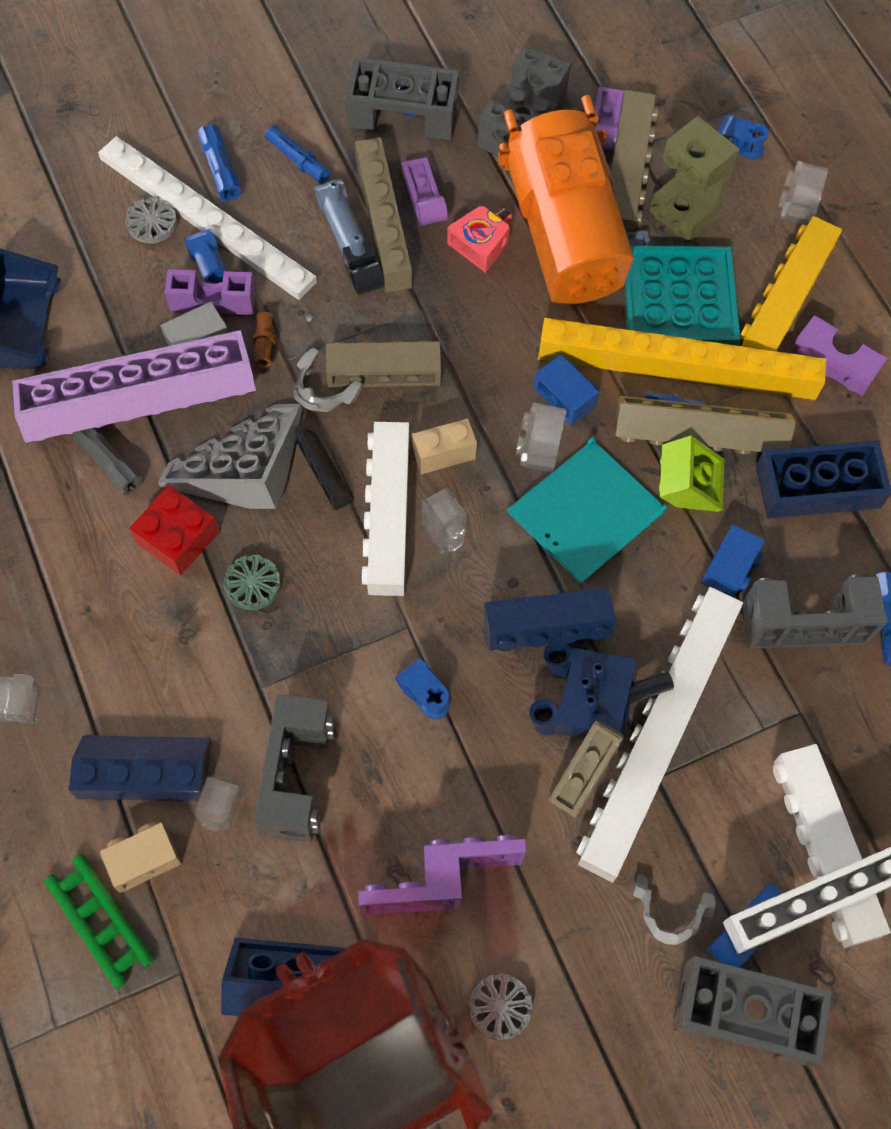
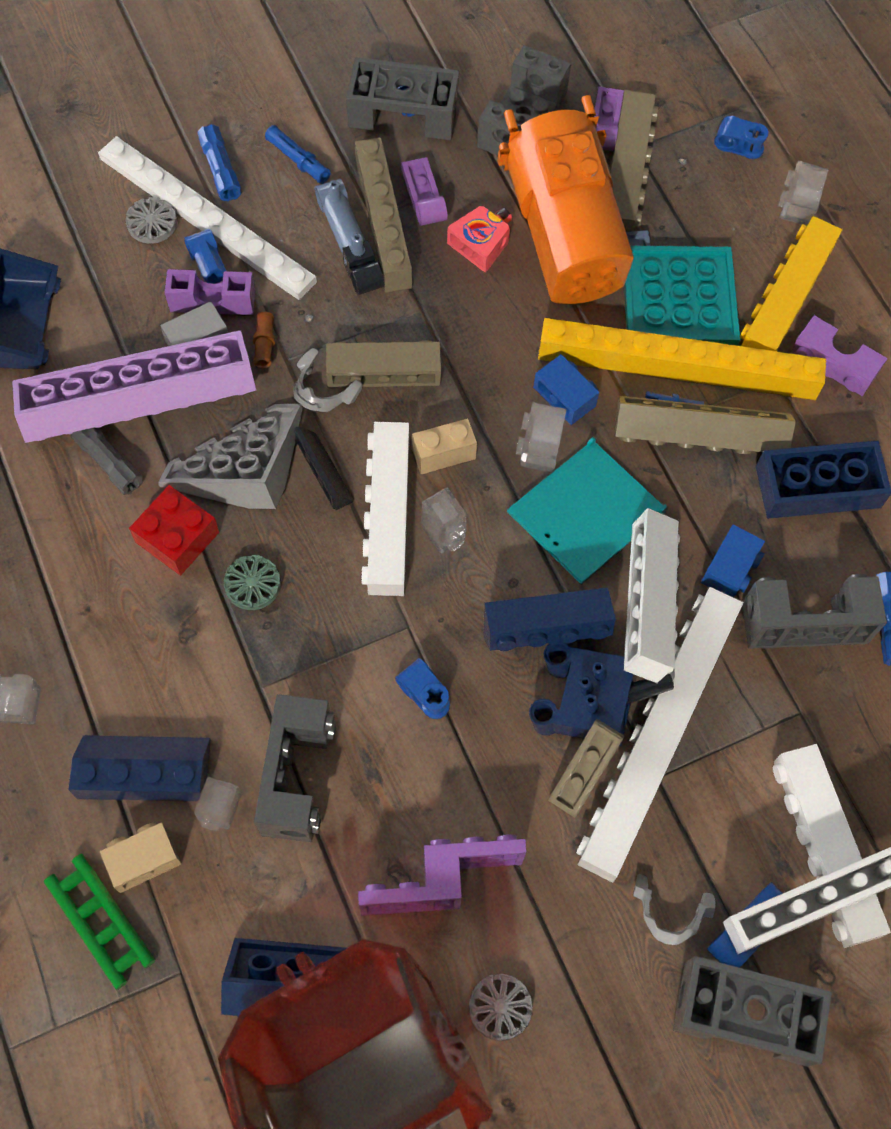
olive plate [649,116,740,243] -> none
lime slope [659,436,724,512] -> none
none -> white brick [624,508,680,683]

